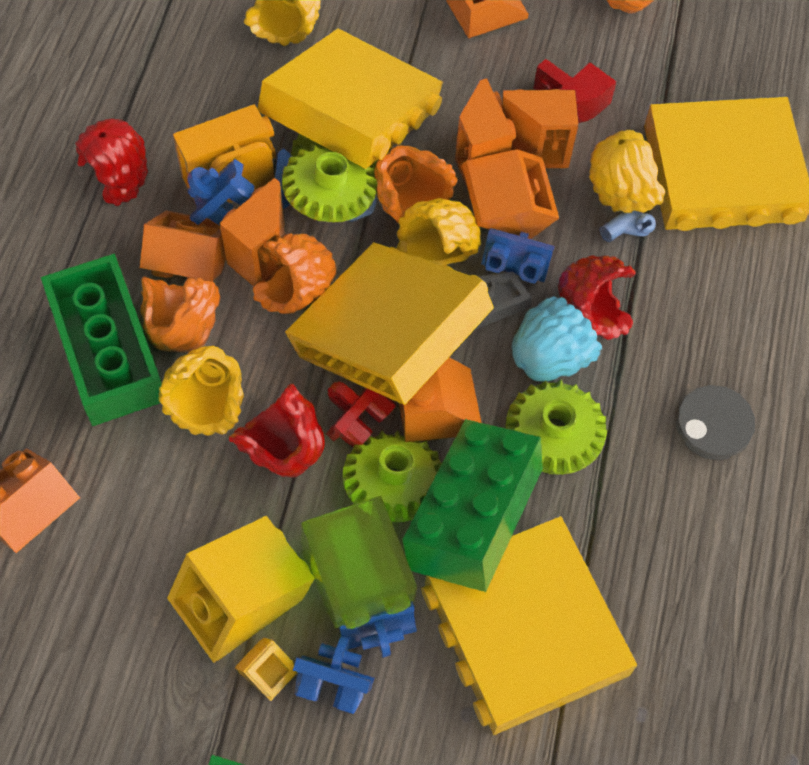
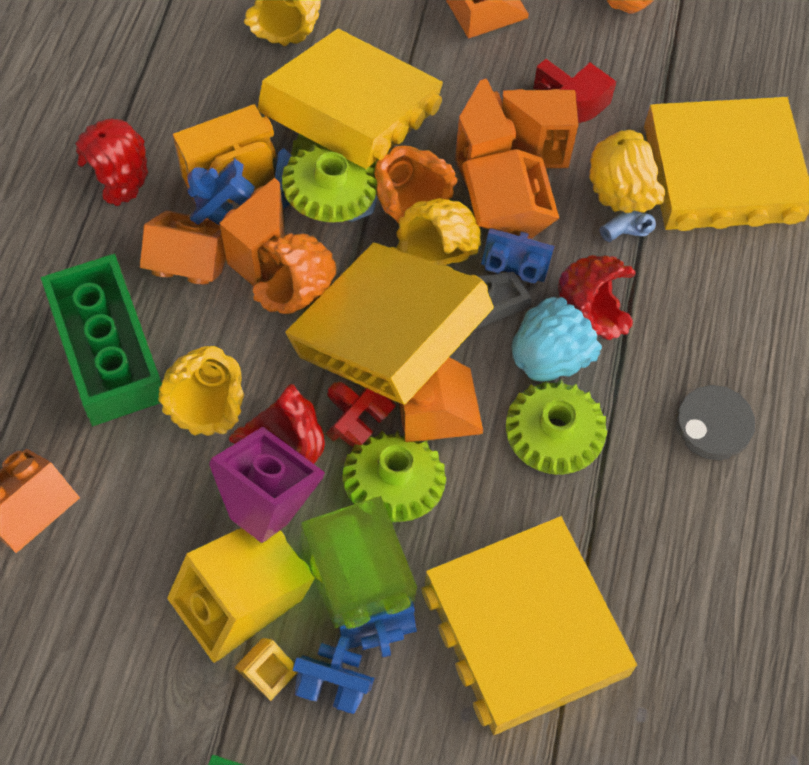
orange hair [140,277,220,353] -> none
green brick [402,419,543,592] -> none
none -> magenta slope [209,427,325,543]

